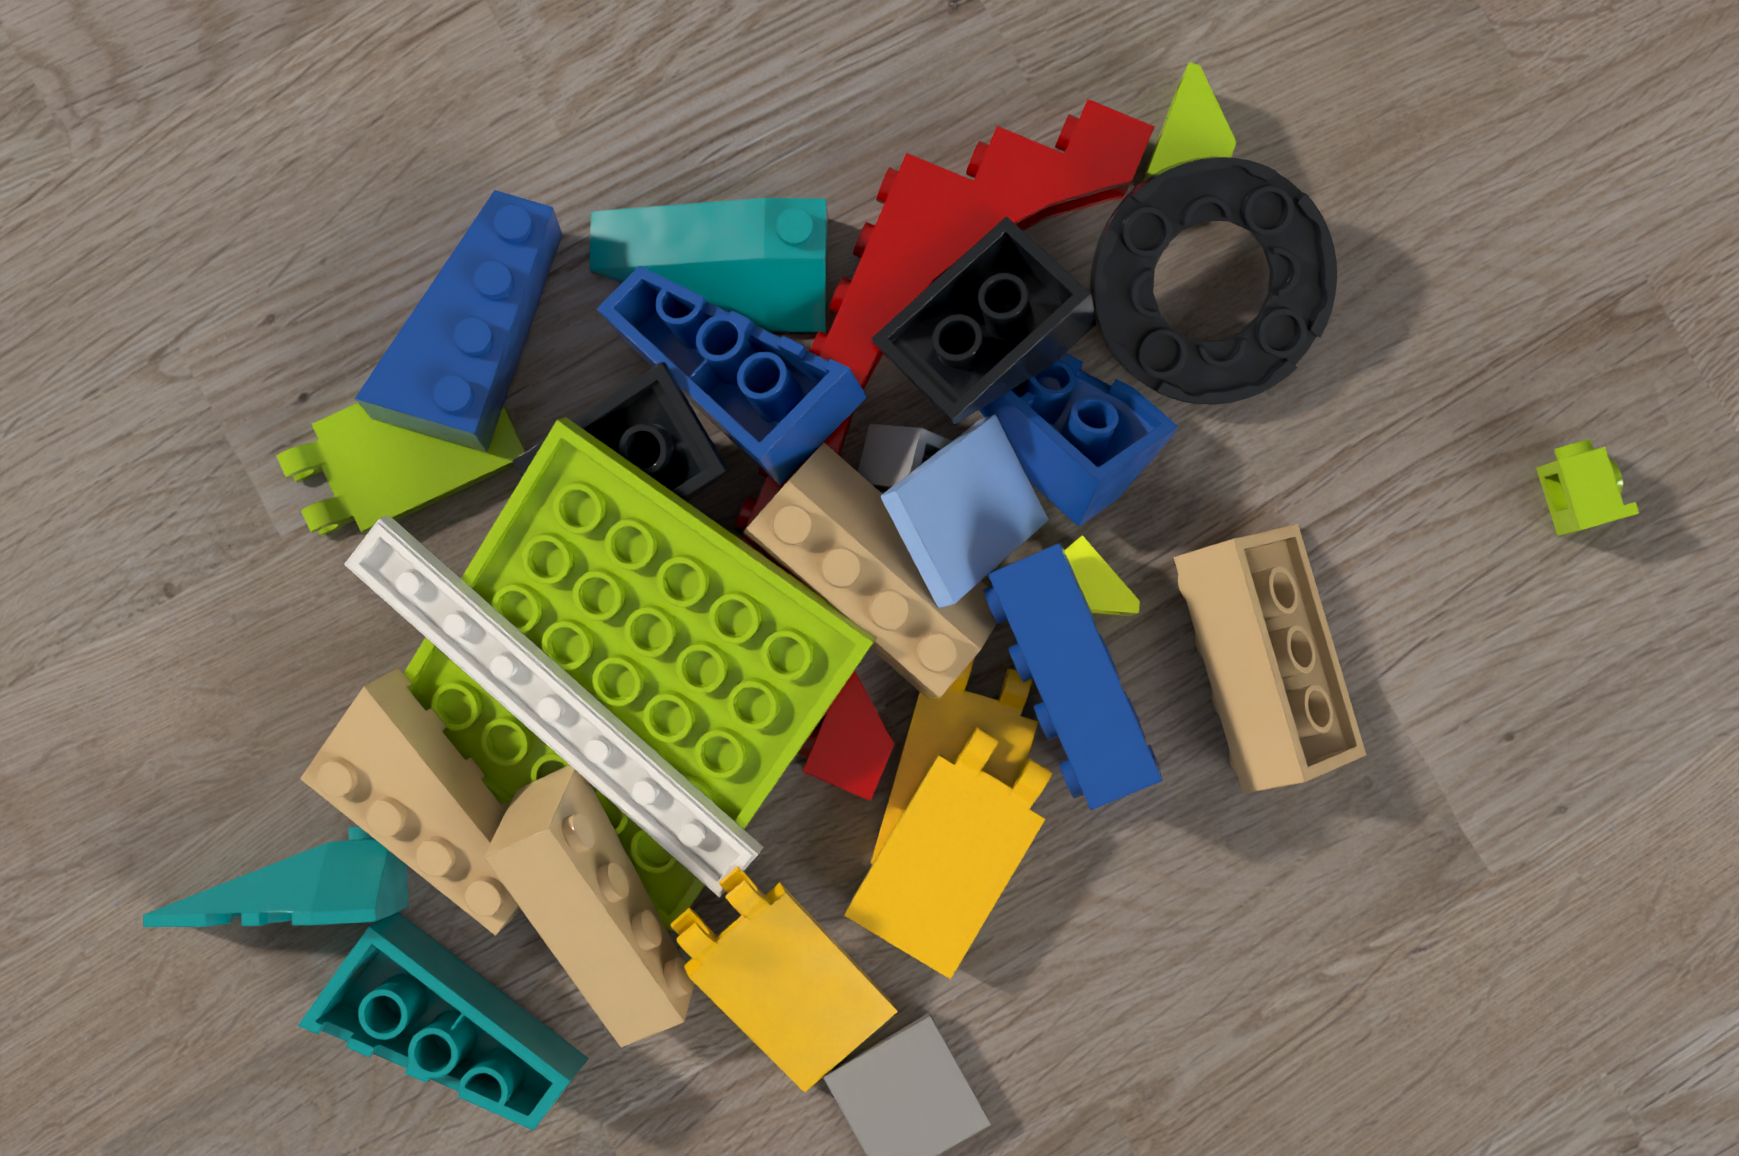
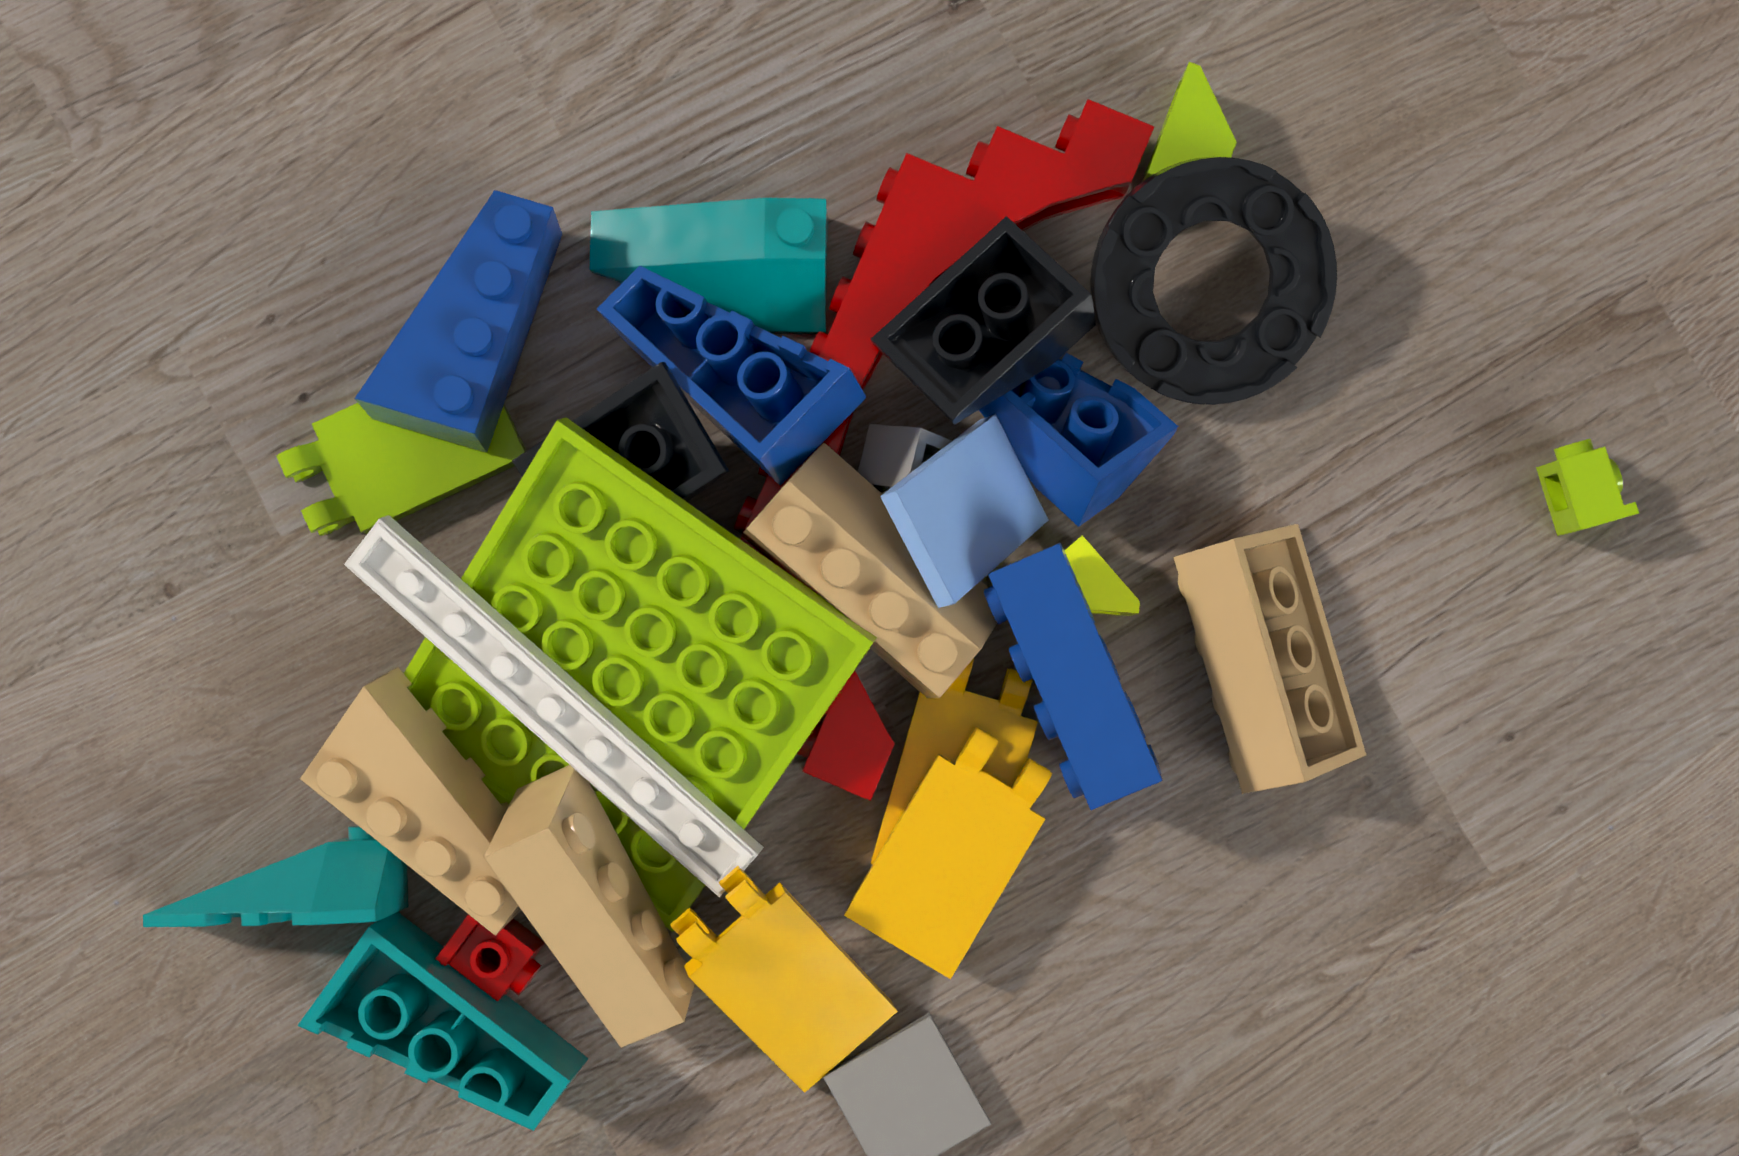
none -> red brick [435,914,545,1002]

